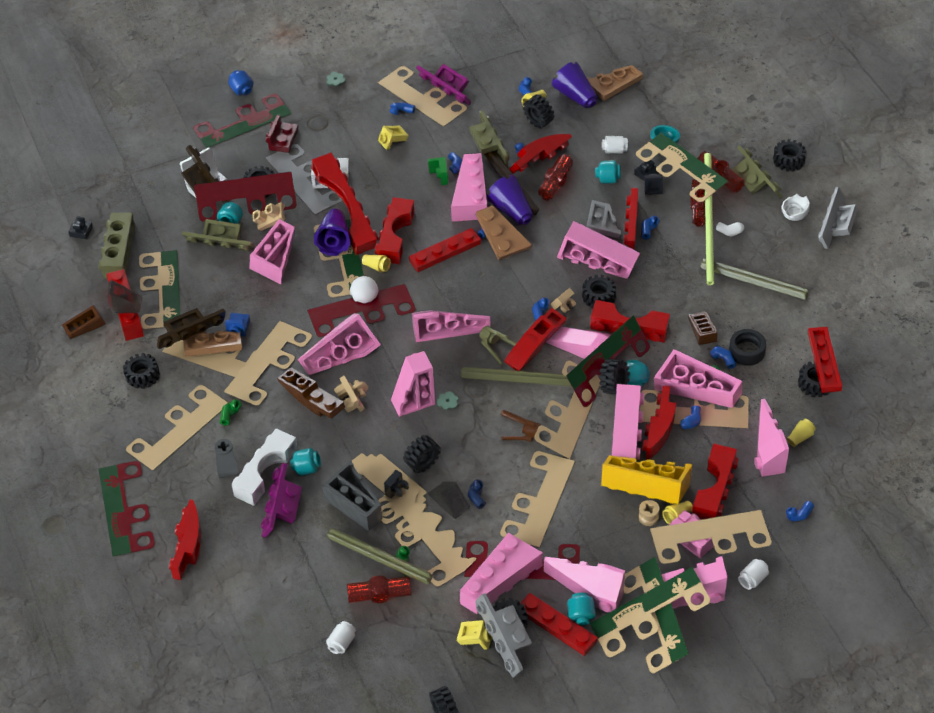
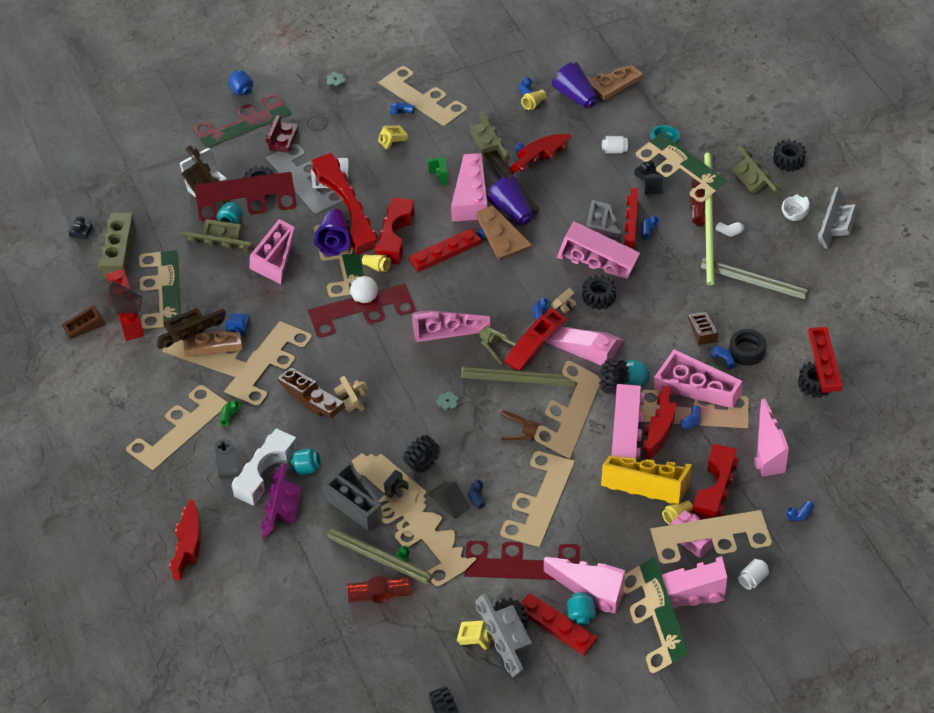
piece [99,461,155,557] -> none
black tyre [123,353,160,389] -> none
tan hips [253,202,285,231] -> none
bright pink wedge [298,313,381,375] -> none
white brick [326,621,356,654] -> none
bright pink wedge [391,351,435,417] -> none
magenta bracket [416,64,471,105] -> none
blue arm [448,152,462,174] -> none
bright pink wedge [460,533,543,614] -> none
black tyre [523,94,555,128] -> none
clear red piece [538,154,573,201] -> none
piece [566,315,650,407] -> none
red arch [590,300,670,343] -> none
piece [590,567,710,657] -> none
teal head [595,160,621,184] -> none
tan wheel [638,500,660,526] -> none
clear red piece [697,151,745,193] -> none
light yellow cone [786,419,816,447] -> none

